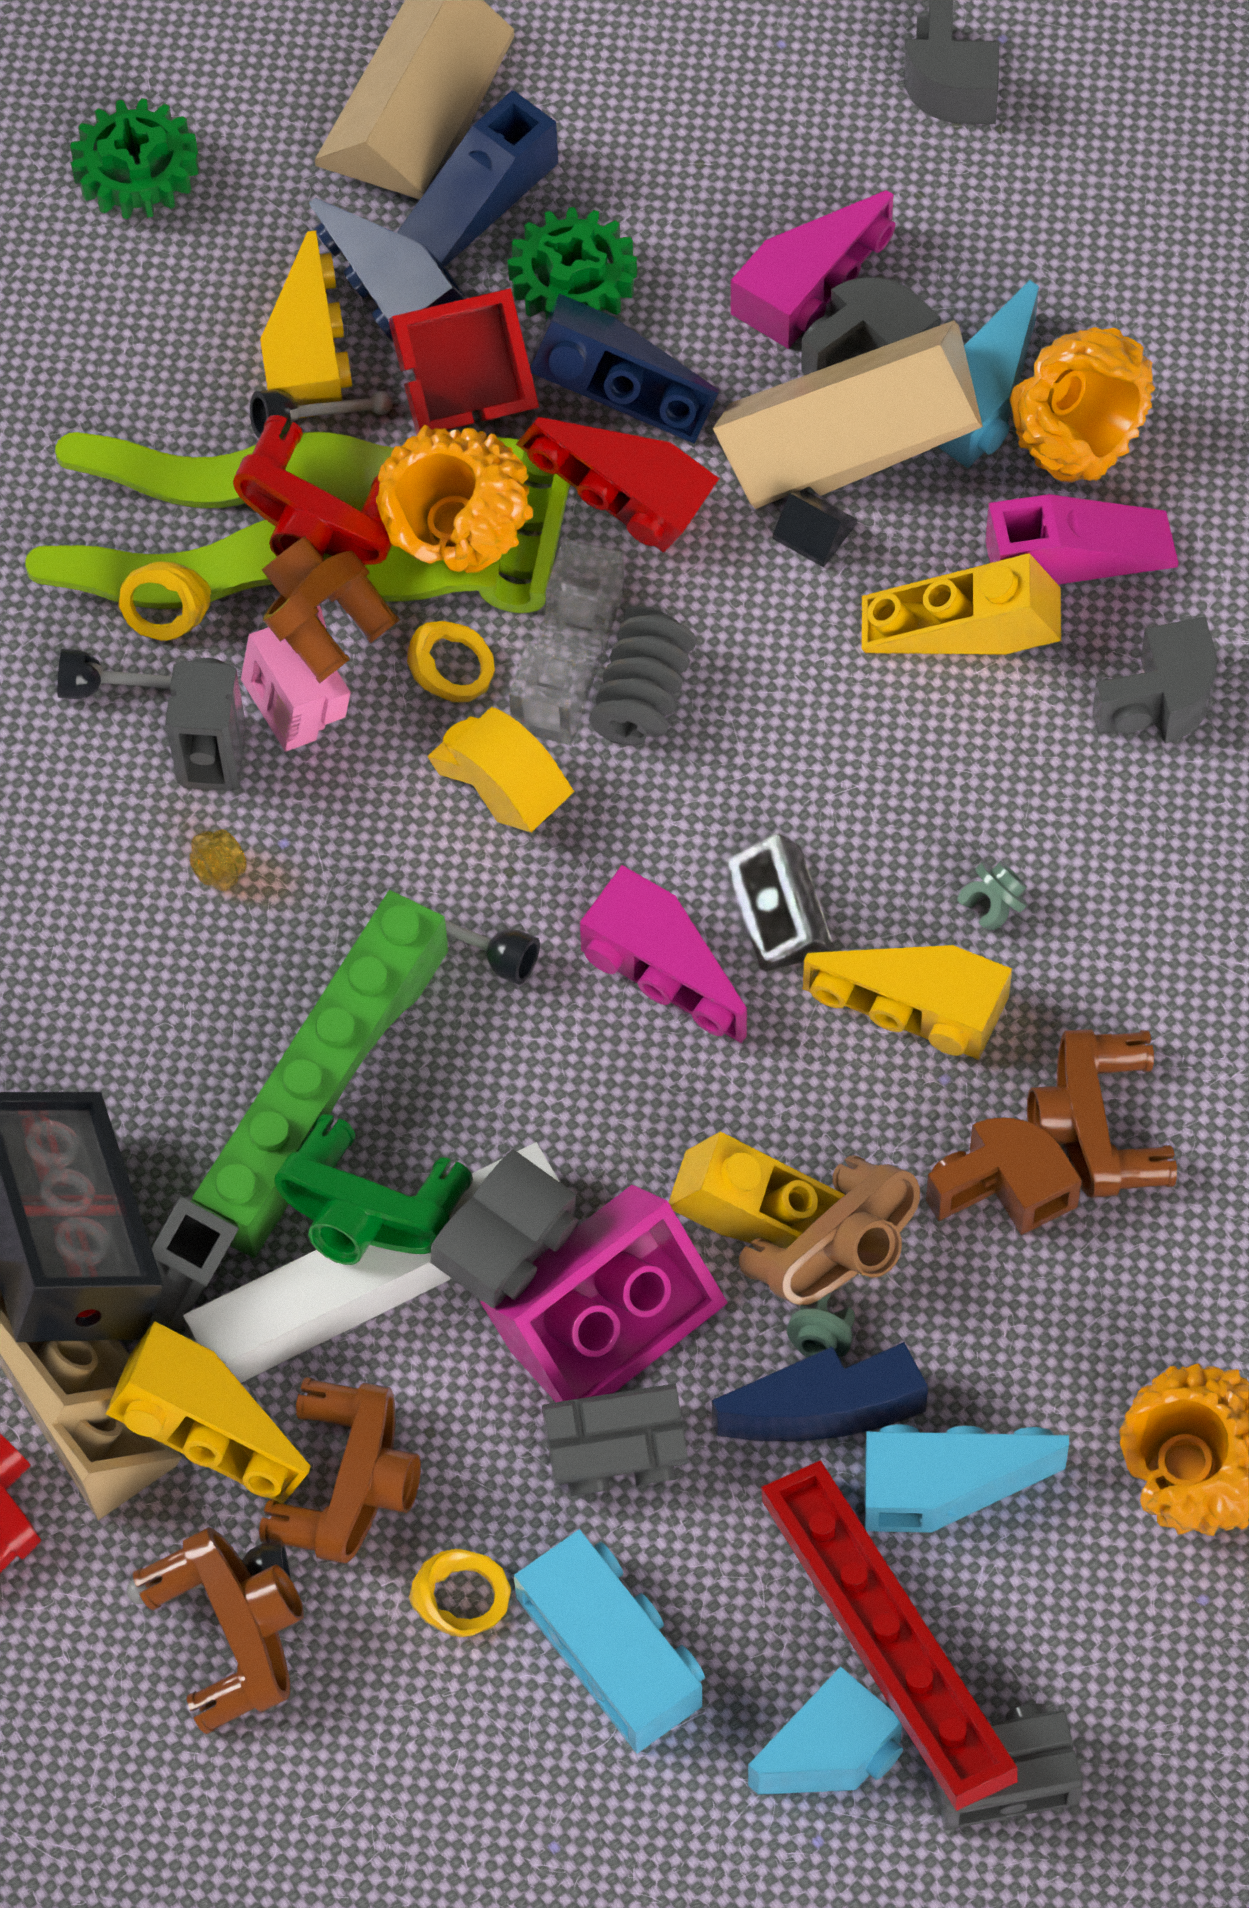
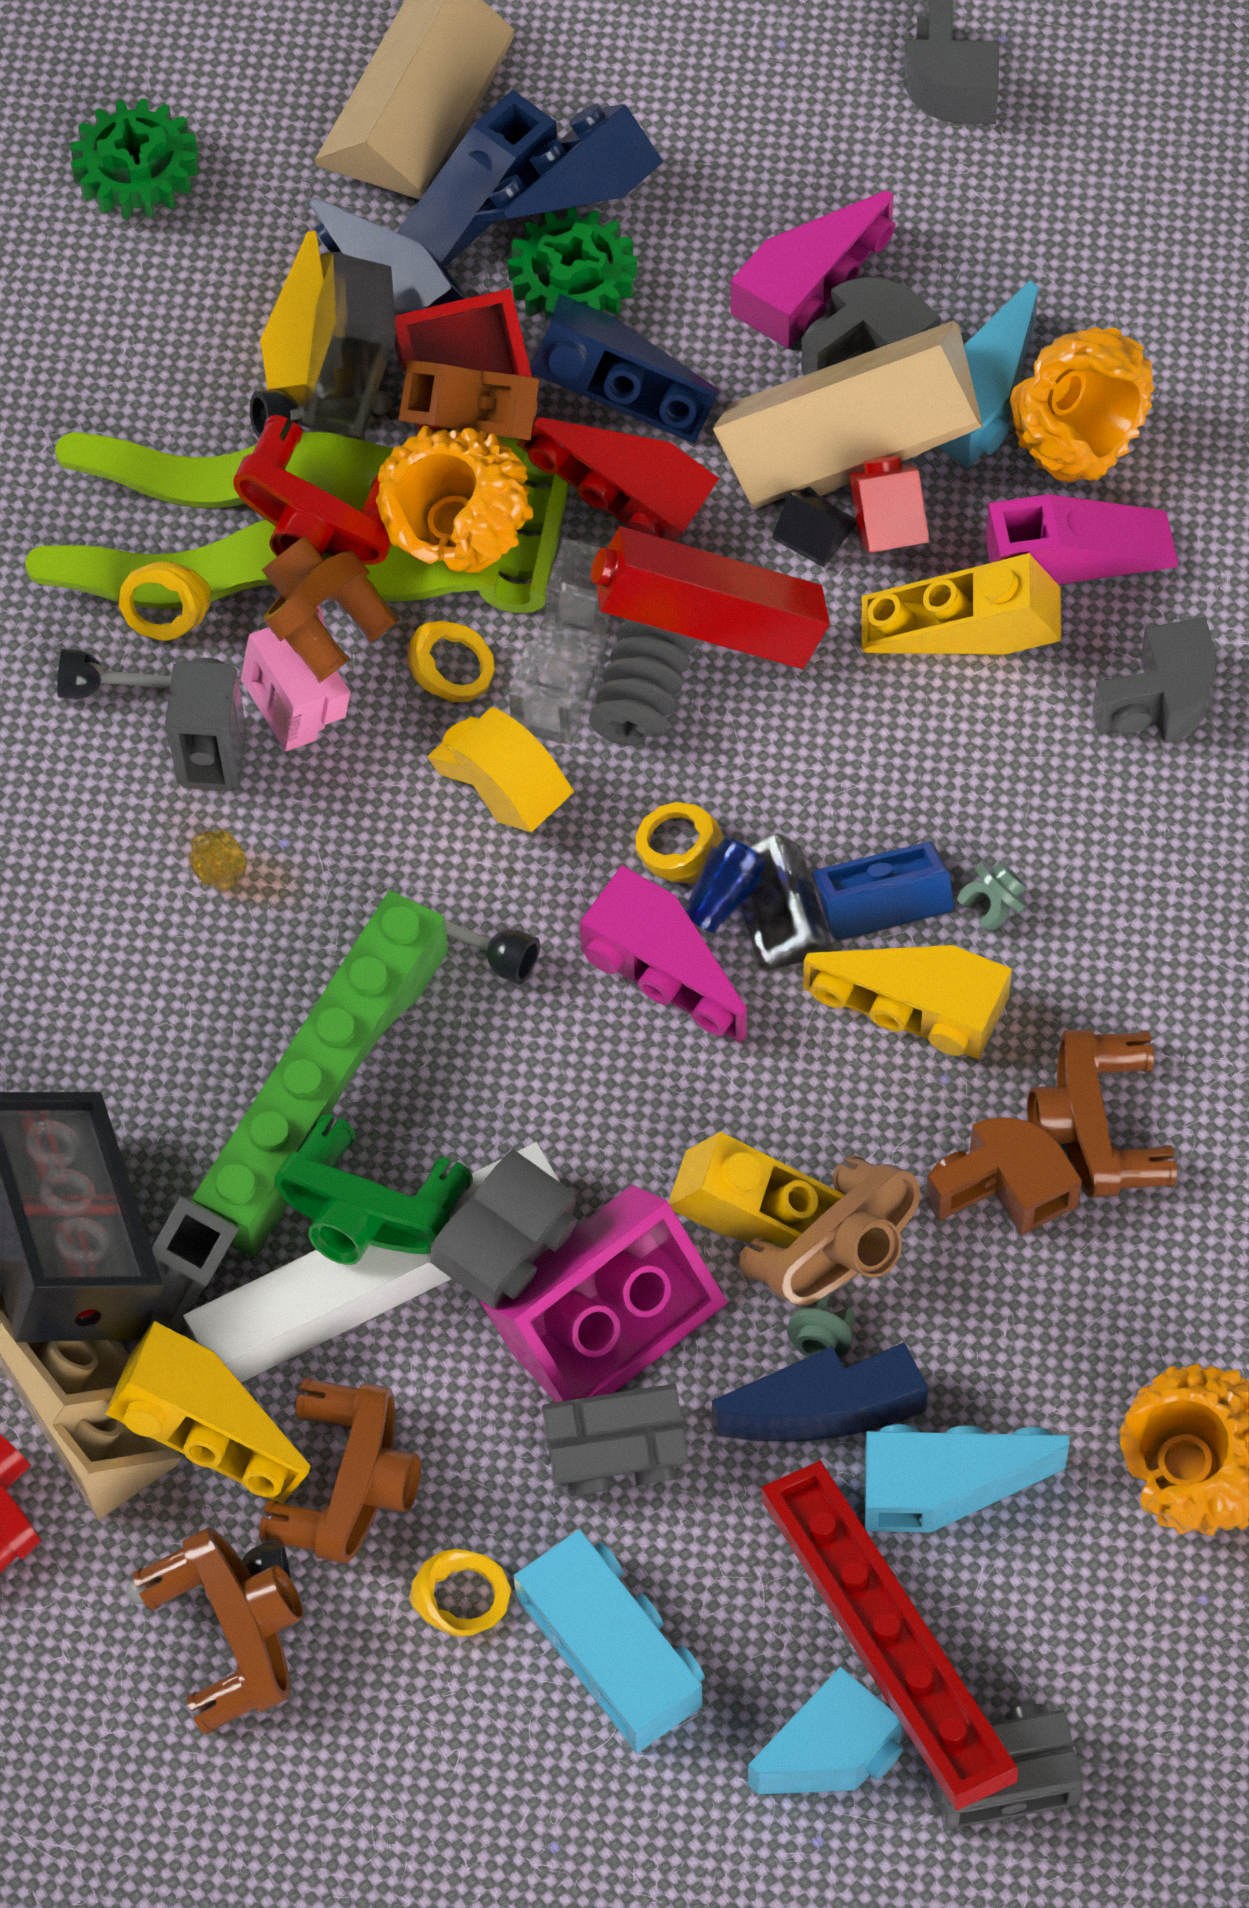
none -> clear smoke slope [303,252,396,440]
none -> dark orange brick [398,360,540,440]
none -> dark blue slope [475,103,664,222]
none -> red brick [591,526,830,670]
none -> yellow piece [635,802,724,884]
none -> clear blue cone [685,835,768,934]
none -> blue slope [812,841,954,940]
none -> brick [849,456,930,553]

